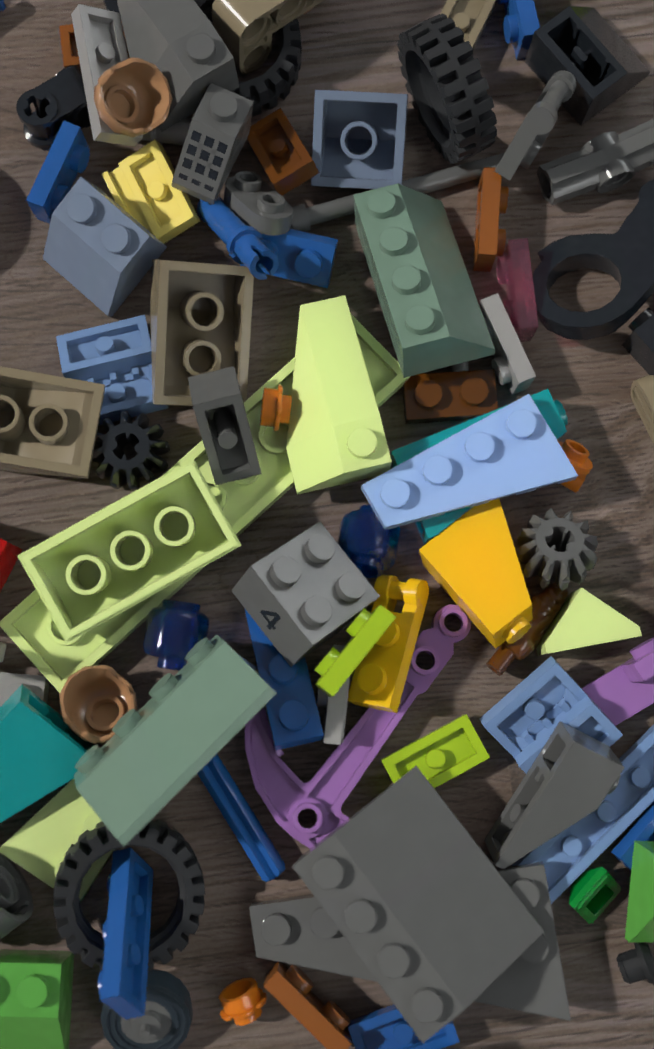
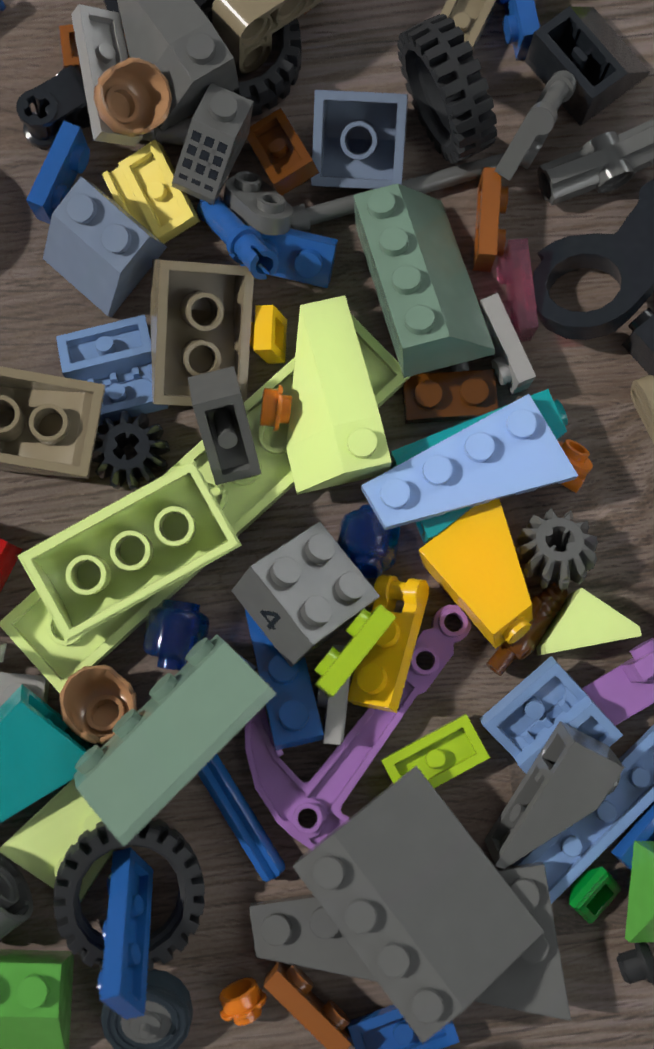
none -> yellow plate [250,305,287,364]

